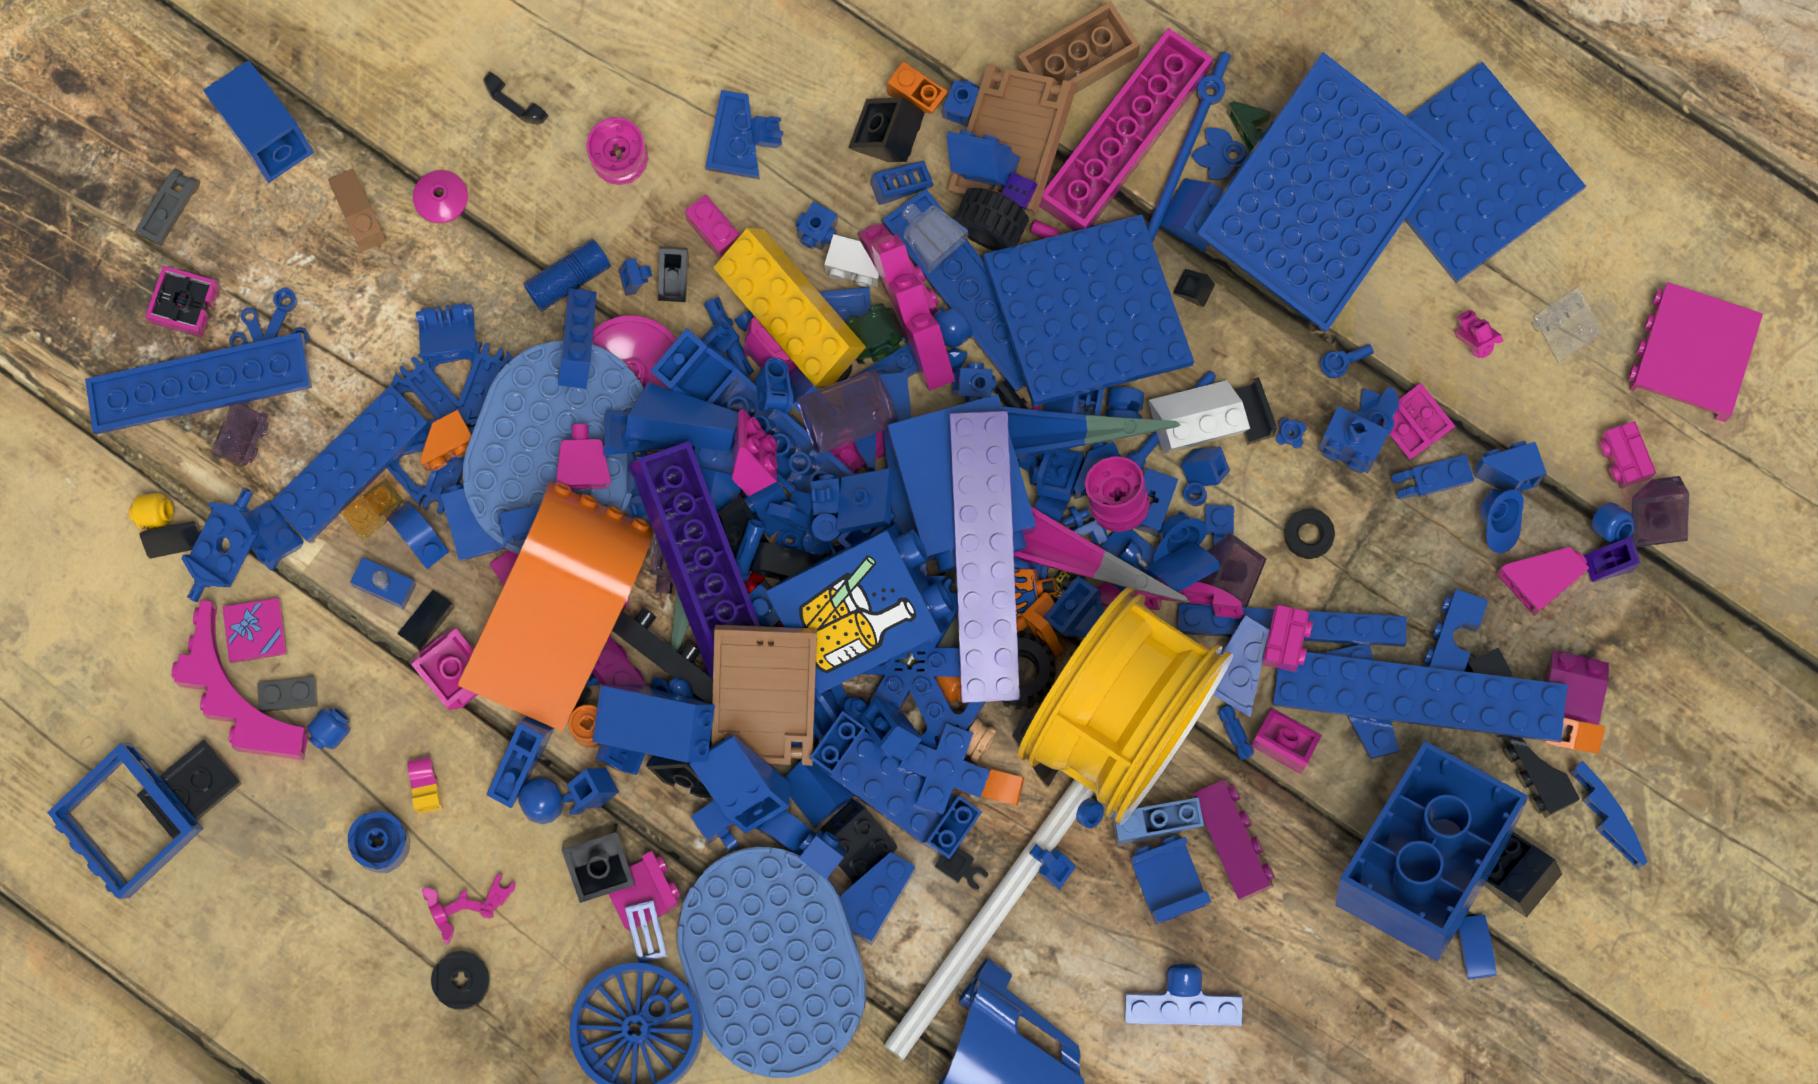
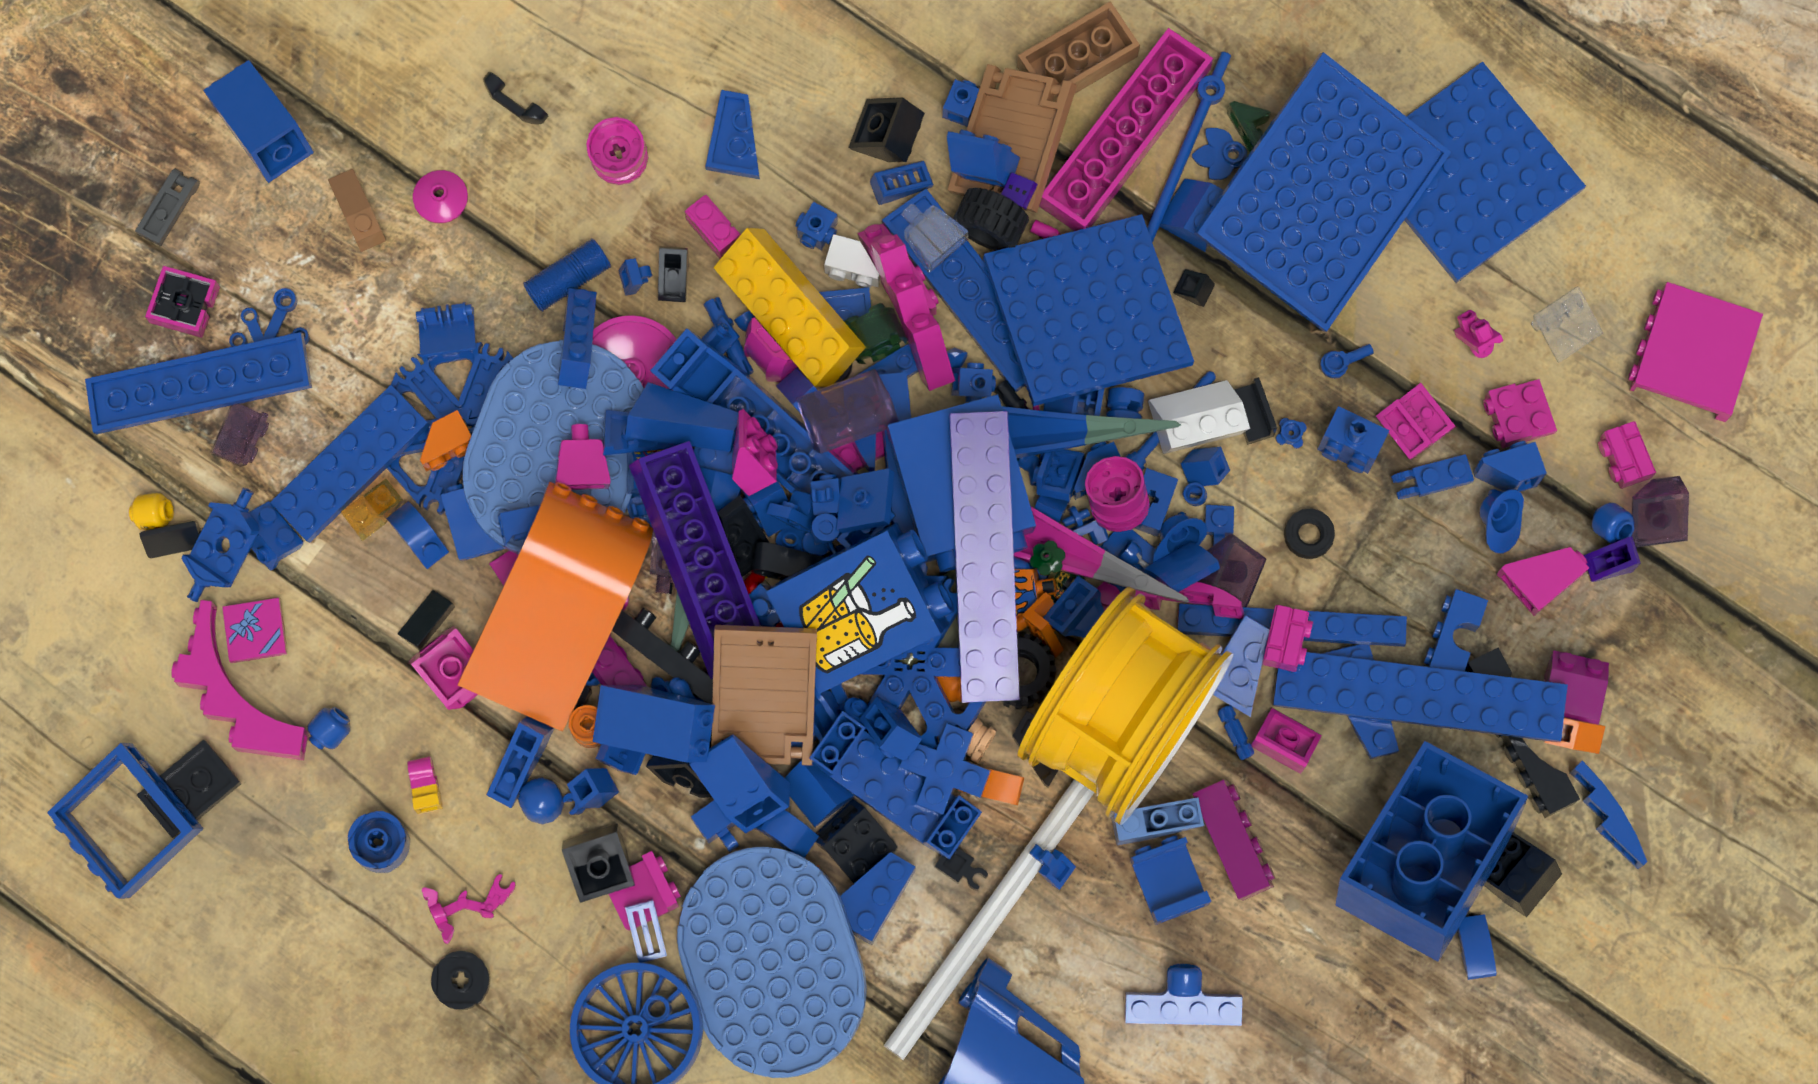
dark grey plate [257,677,318,713] -> none
blue piece [350,557,416,610] -> none
blue pin [735,519,766,581] -> none
blue tile [750,116,783,148] -> none
blue piece [755,357,793,413] -> none
blue brick [799,830,846,879] -> none
orange slope [887,62,948,114] -> none
blue hair [933,307,973,347] -> none
blue tile [1076,798,1104,828] -> none
blue plate [1354,387,1399,436] -> none
none -> dark green plant [1030,541,1066,576]
none -> dark pink plate [1483,379,1557,448]

